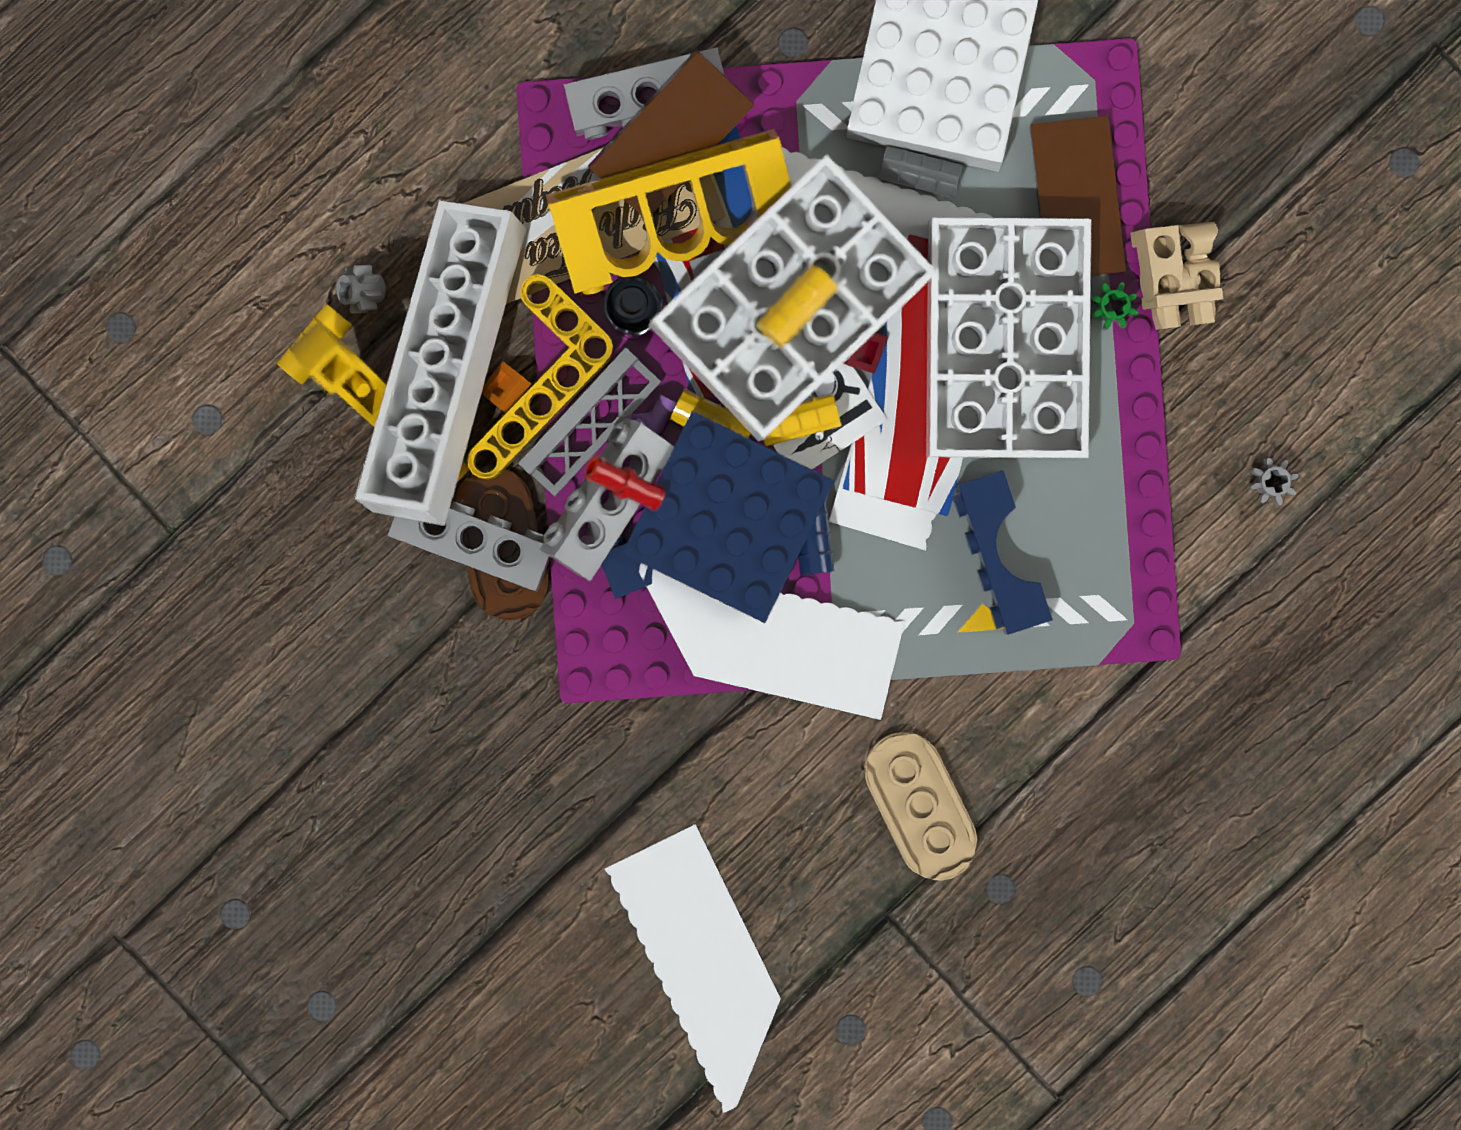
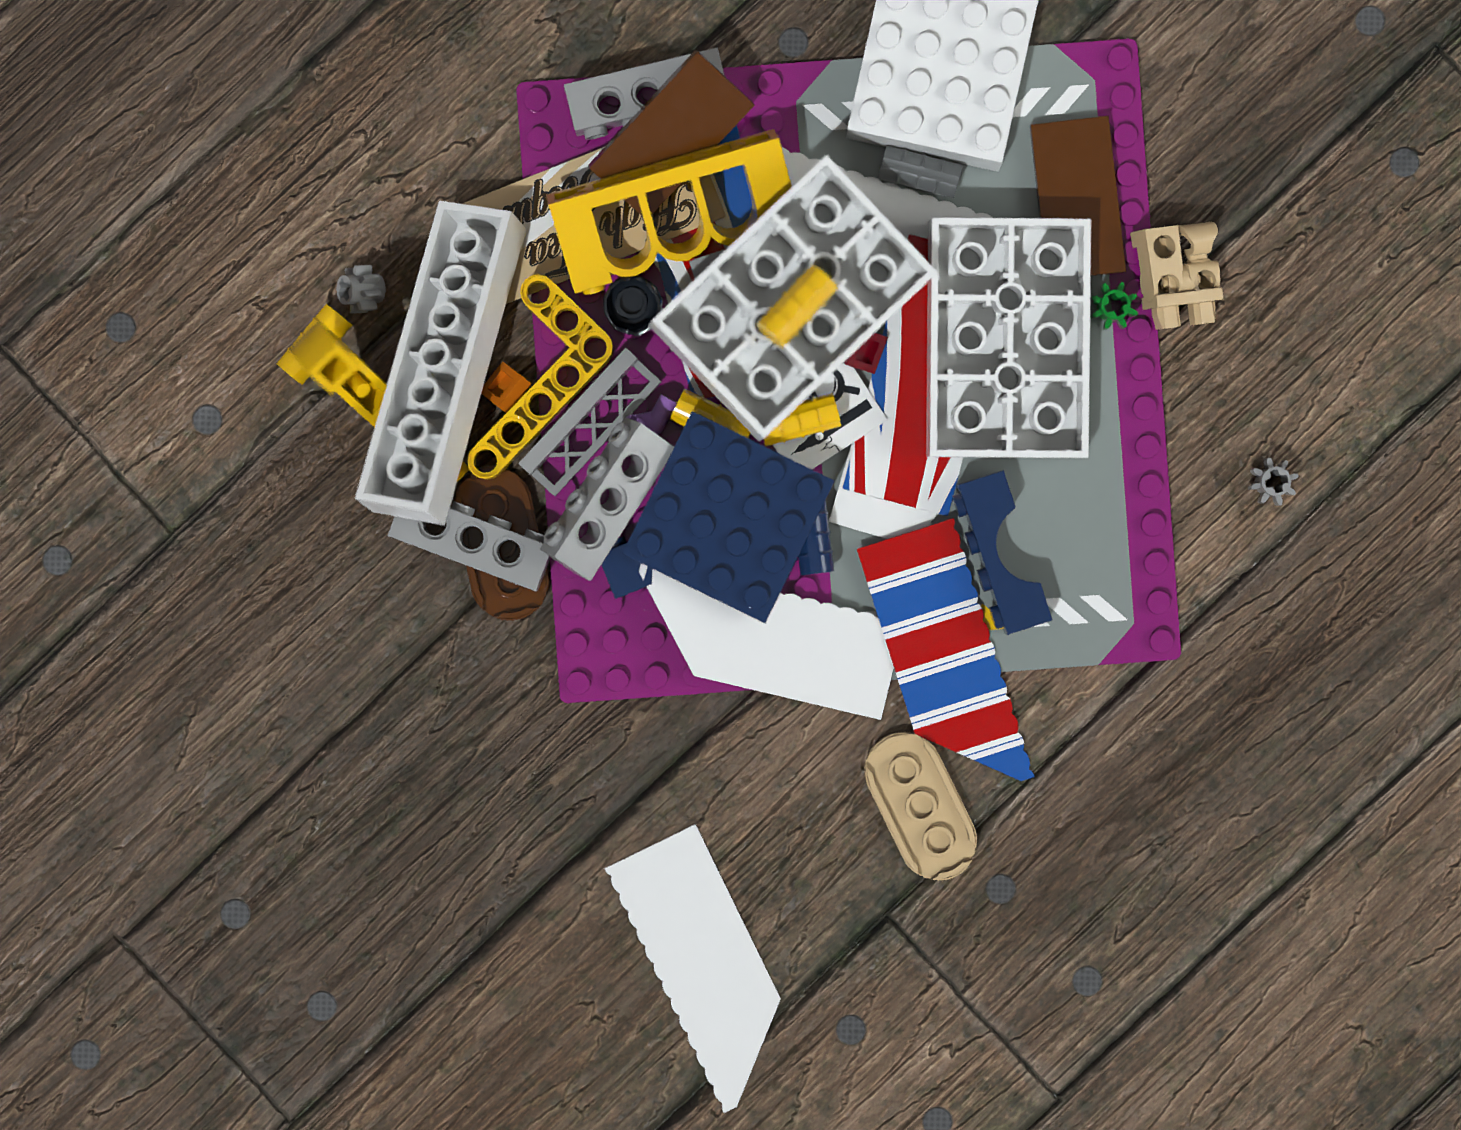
red pin [584,456,665,511] -> none
none -> sticker [857,518,1035,781]

